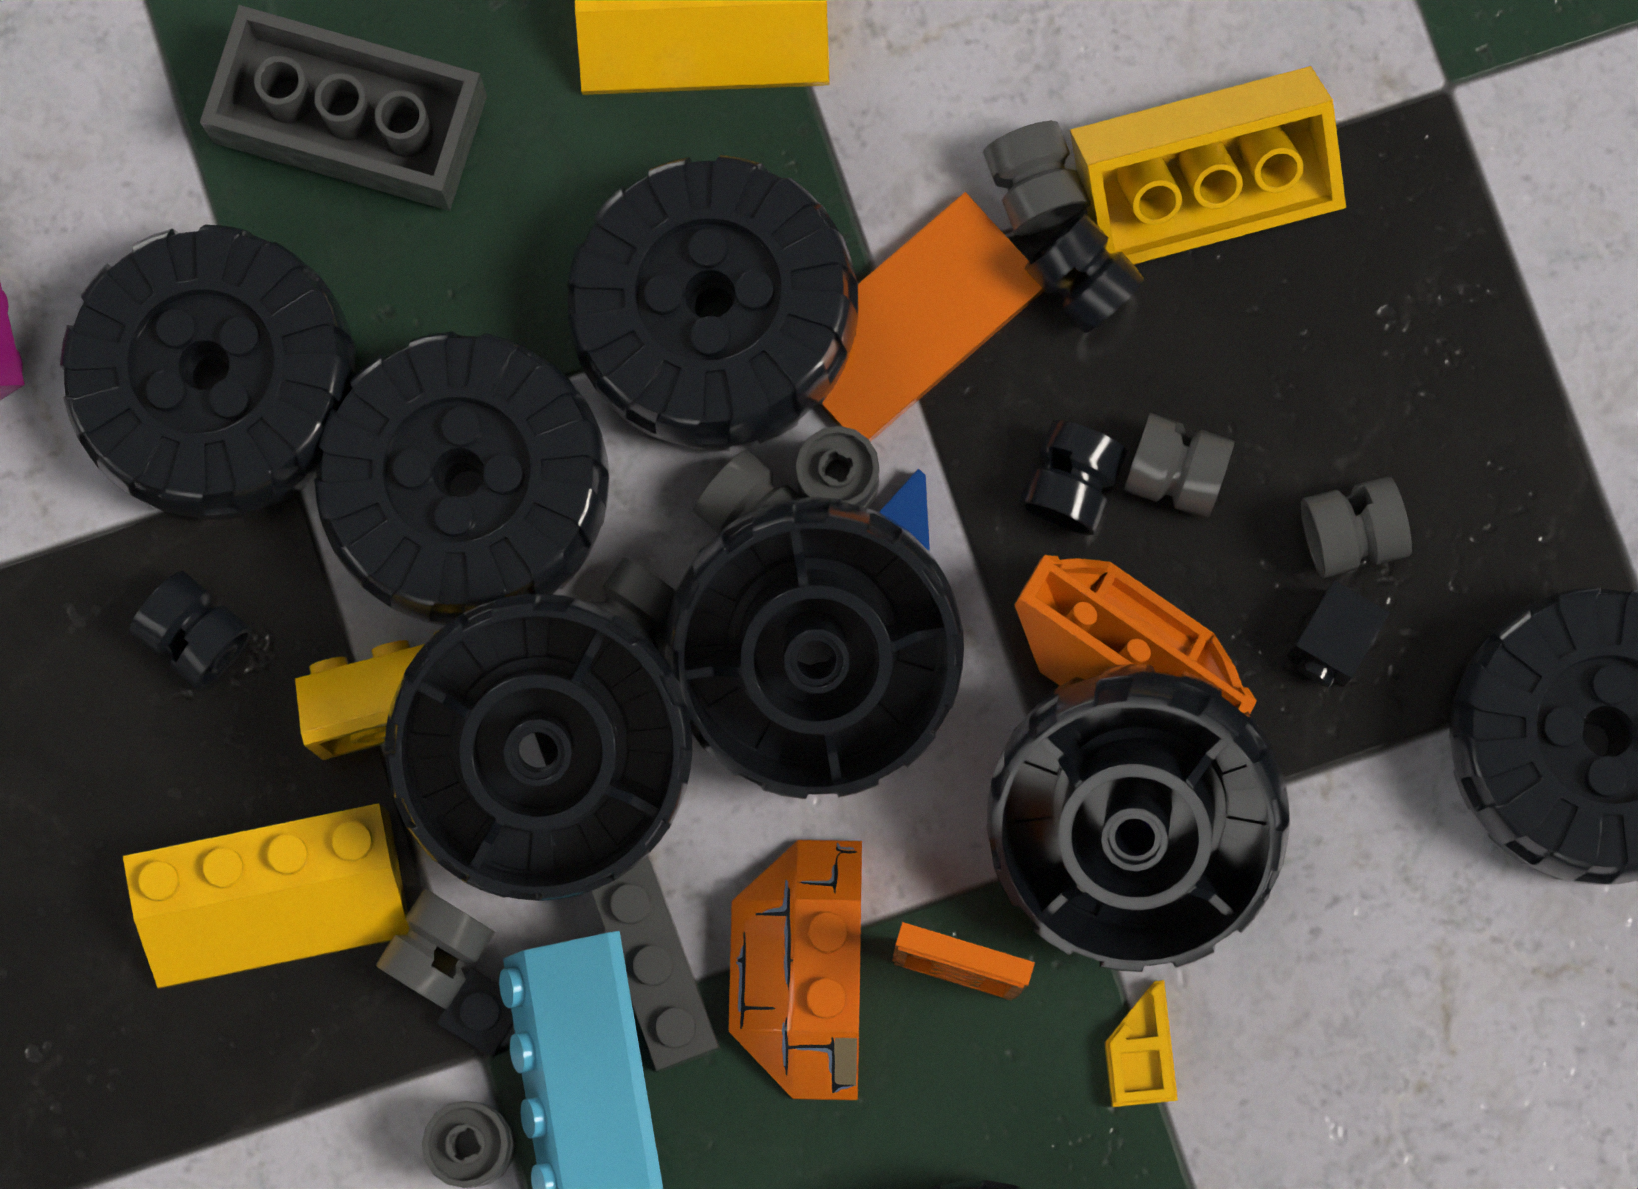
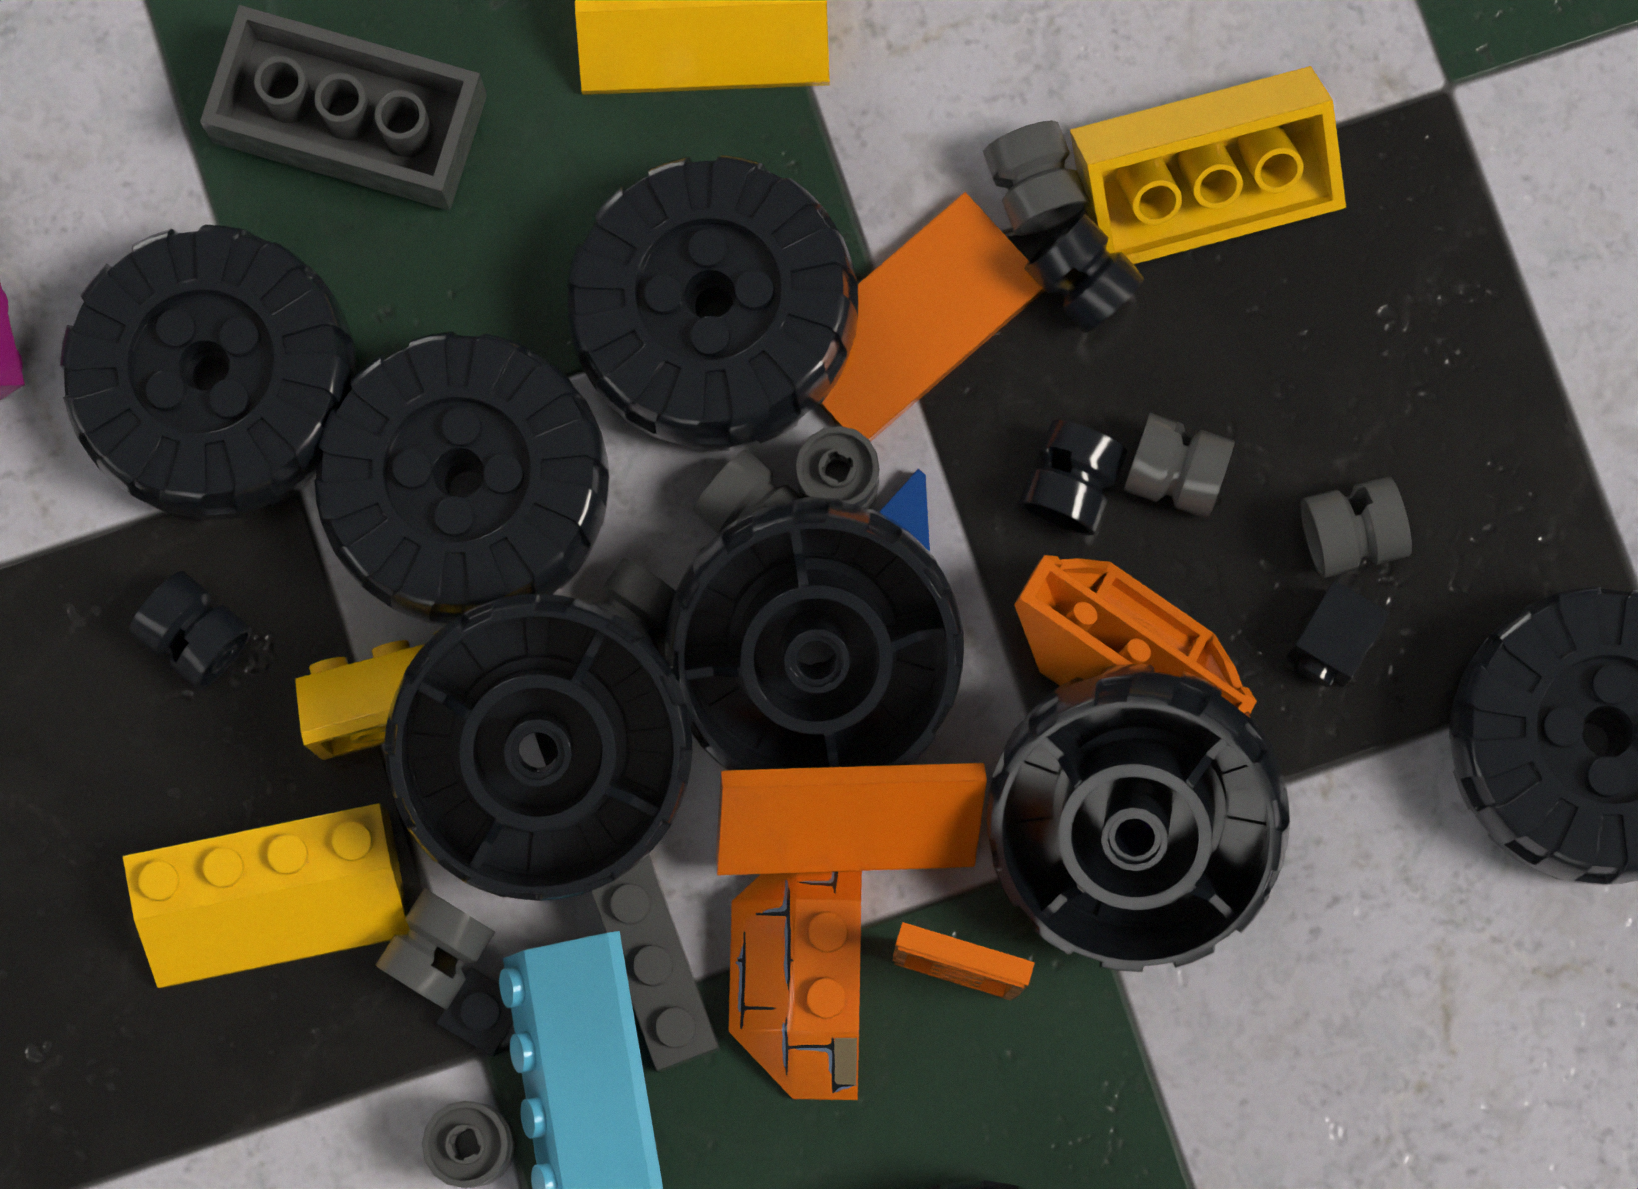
yellow tile [1104,980,1178,1107] -> none
none -> orange tile [715,763,987,876]

